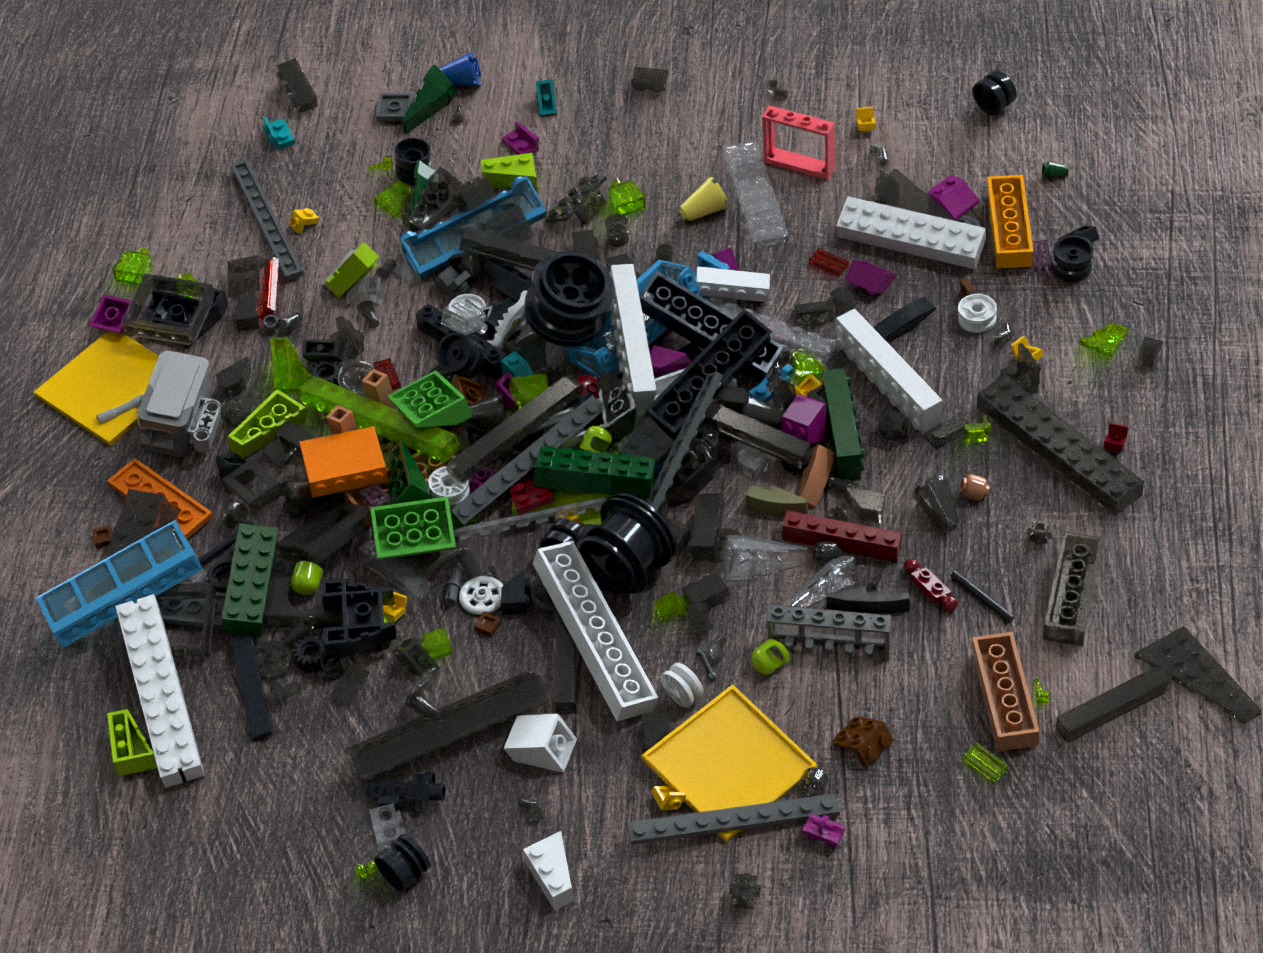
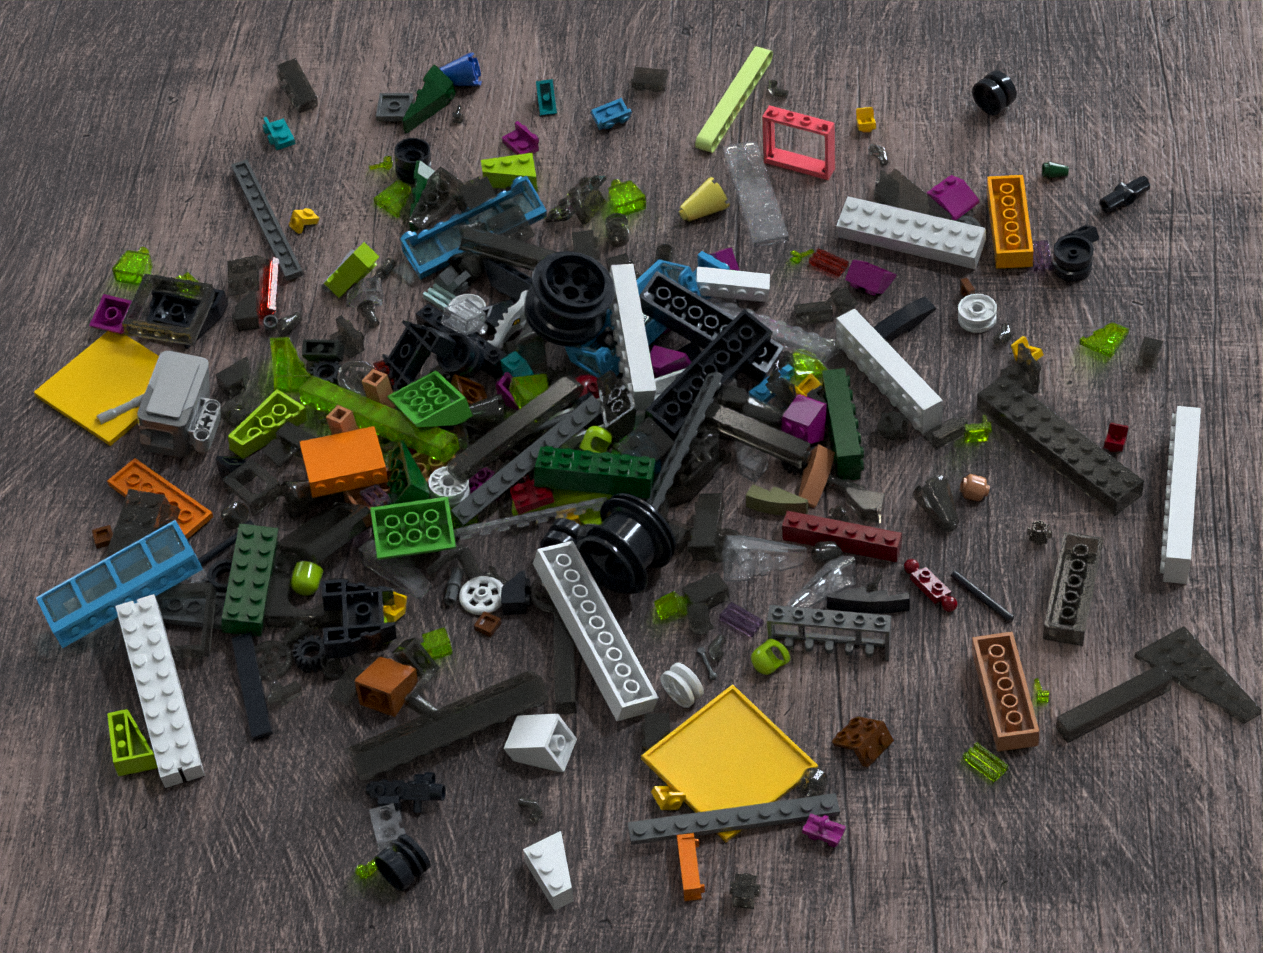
none -> dark orange slope [354,656,418,717]
none -> black wedge [382,320,456,392]
none -> light aqua tile [423,283,456,314]
none -> dark azure bracket [590,98,632,130]
none -> black tile [596,326,618,351]
none -> orange container [677,833,705,901]
none -> yellowish green beam [695,46,773,153]
none -> clear purple tile [719,602,764,637]
none -> clear neon green hand [789,249,814,264]
none -> black piece [1099,176,1151,213]
none -> white brick [1160,406,1201,584]

